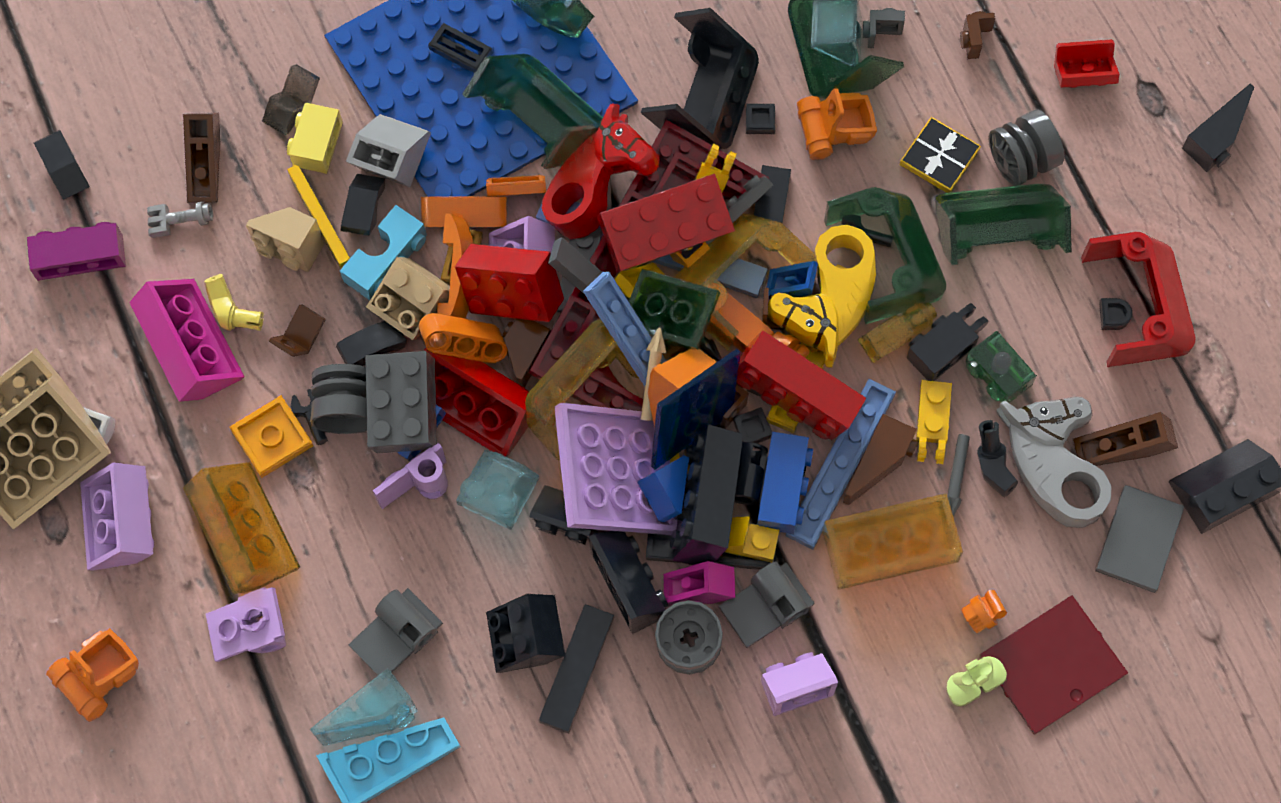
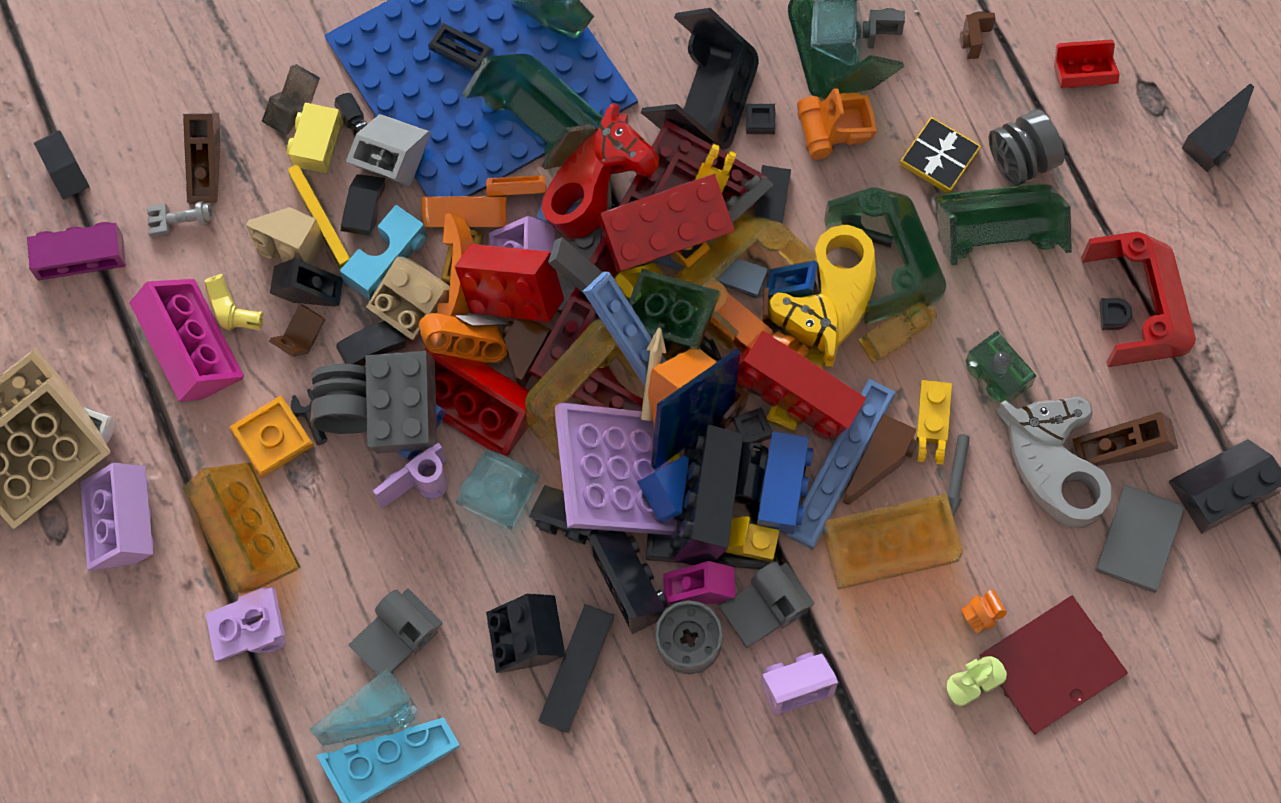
orange piece [46,628,139,722] -> none
black hinge [907,303,989,381] -> none
black arm [977,420,1018,497] -> none
none -> black slope [270,258,343,307]
none -> black bar [334,93,367,137]
none -> white sticker [456,315,508,325]

